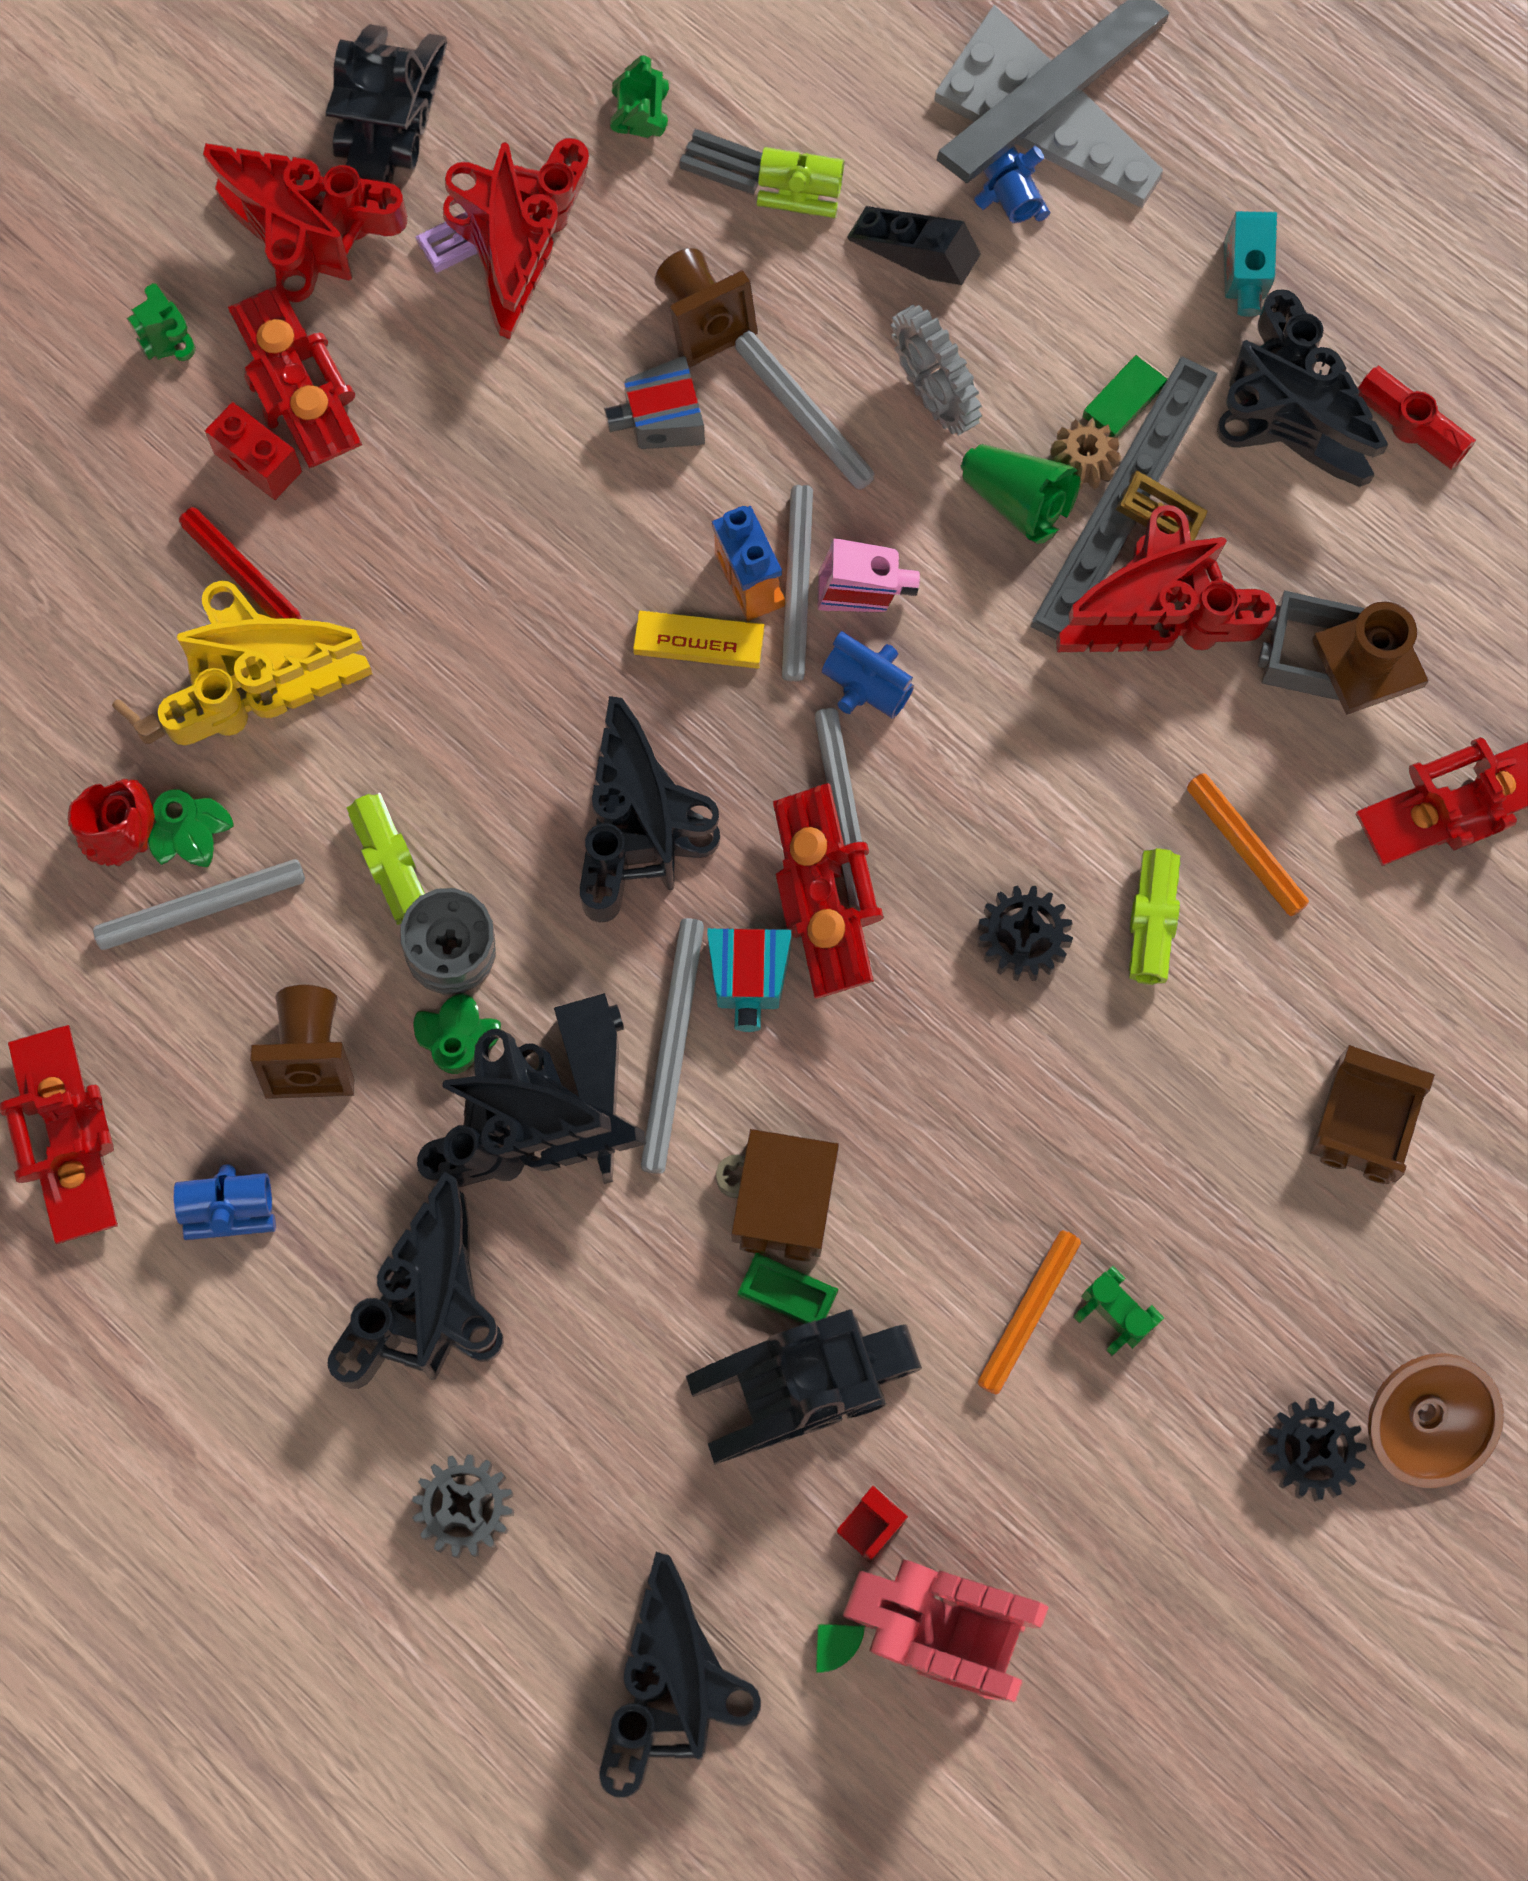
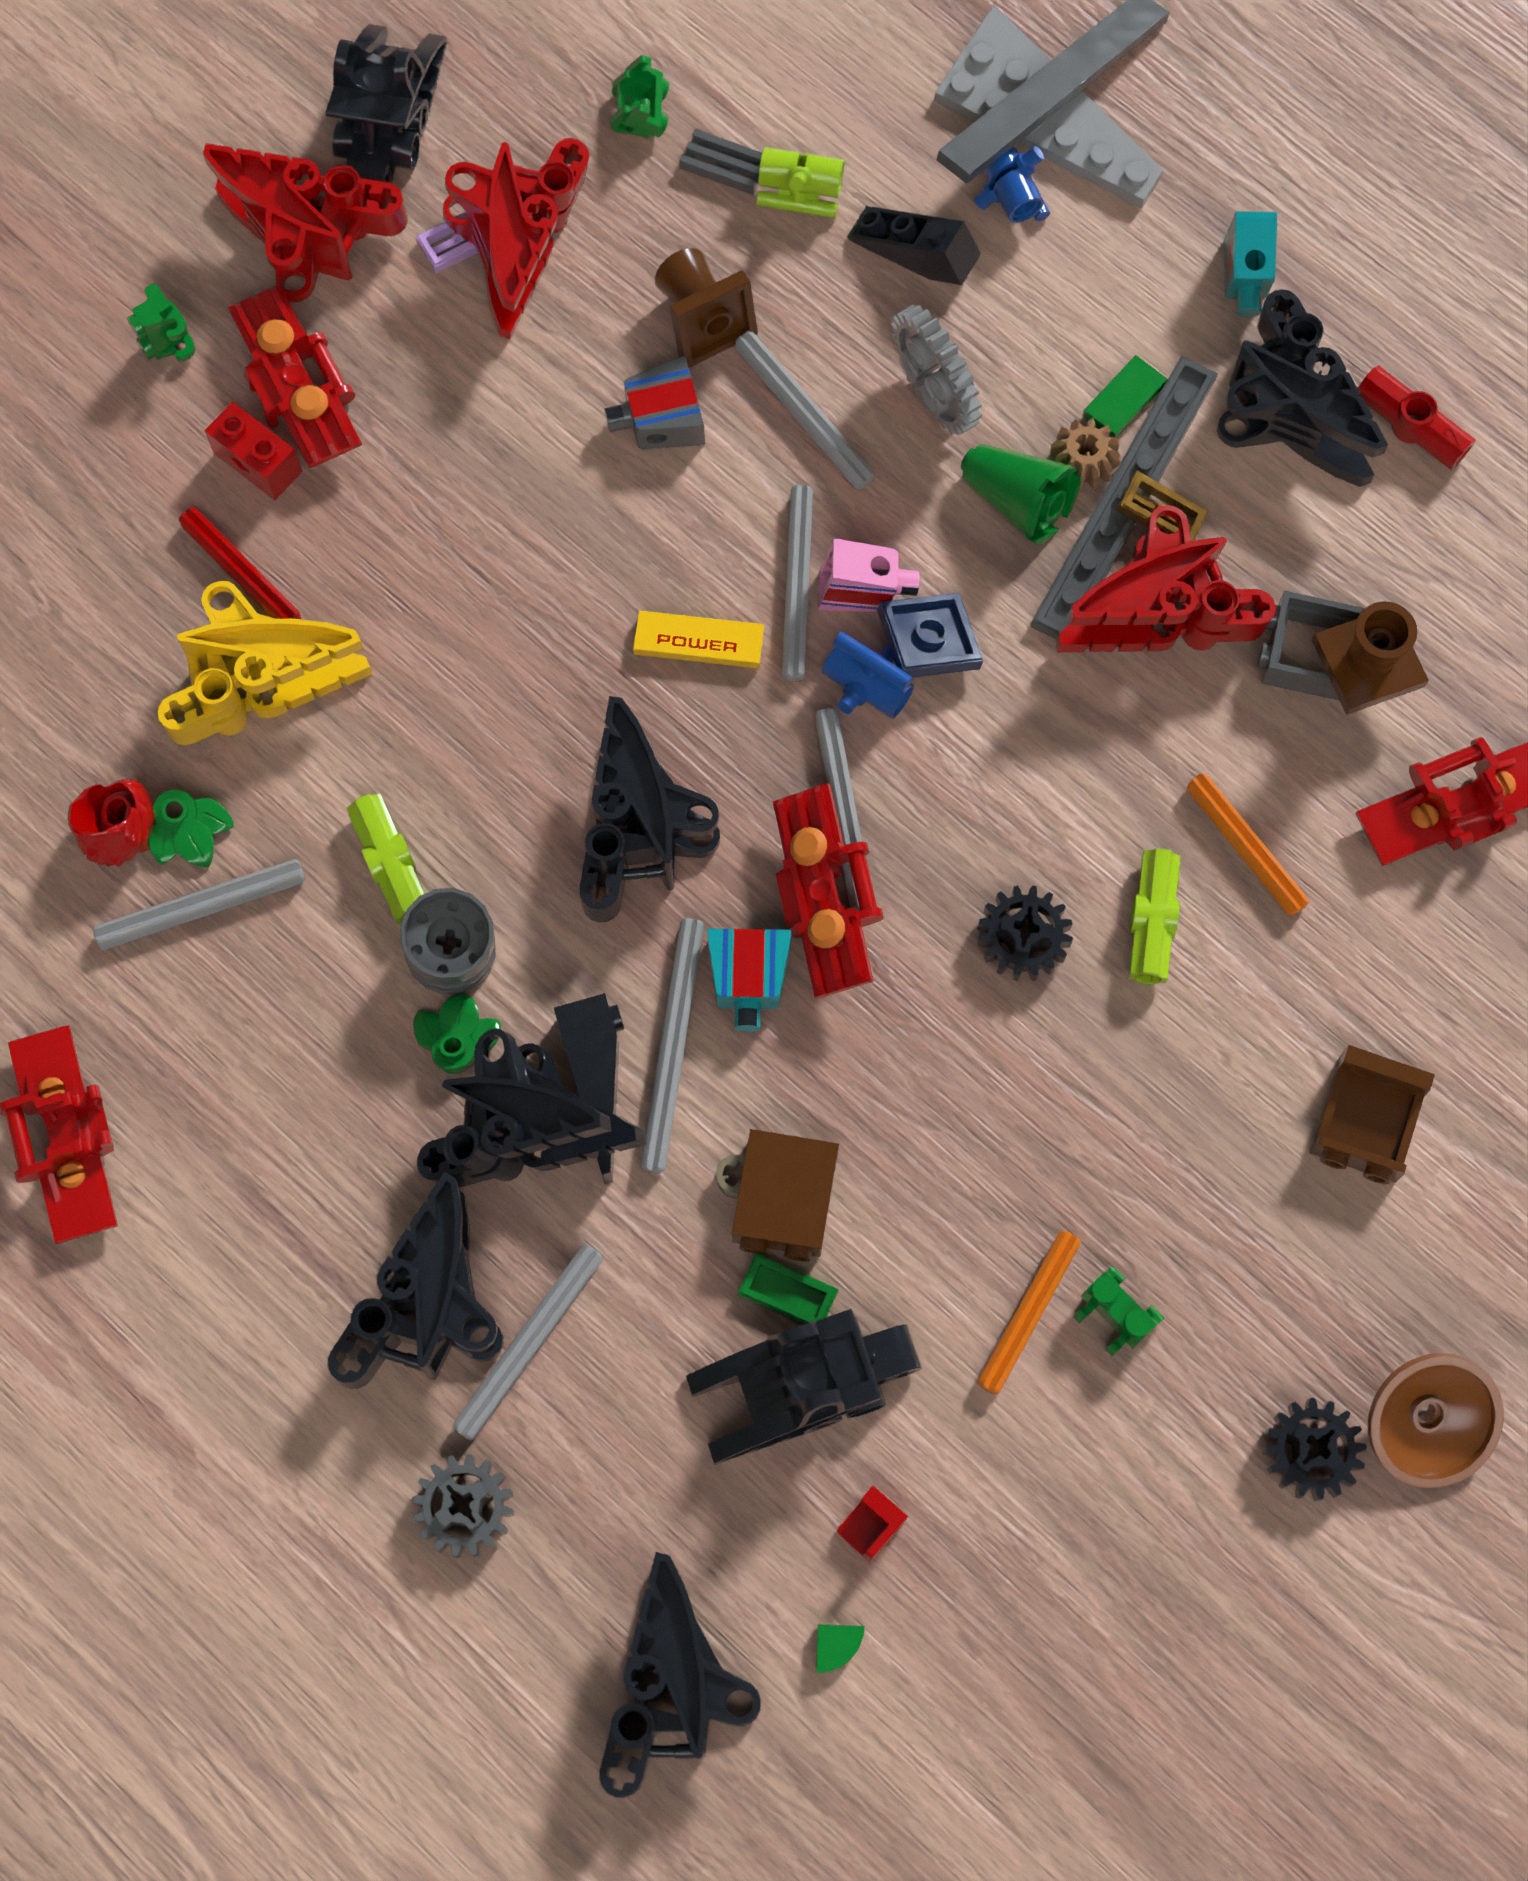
medium nougat hand [112,699,166,744] -> none
blue pin [174,1164,276,1240] -> none
reddish brown plant [250,985,355,1099] -> none
blue hips [712,506,785,622] -> none
coral piece [843,1560,1048,1702] -> none
none -> light grey axle [453,1244,603,1440]
none -> dark blue tile [877,593,984,677]

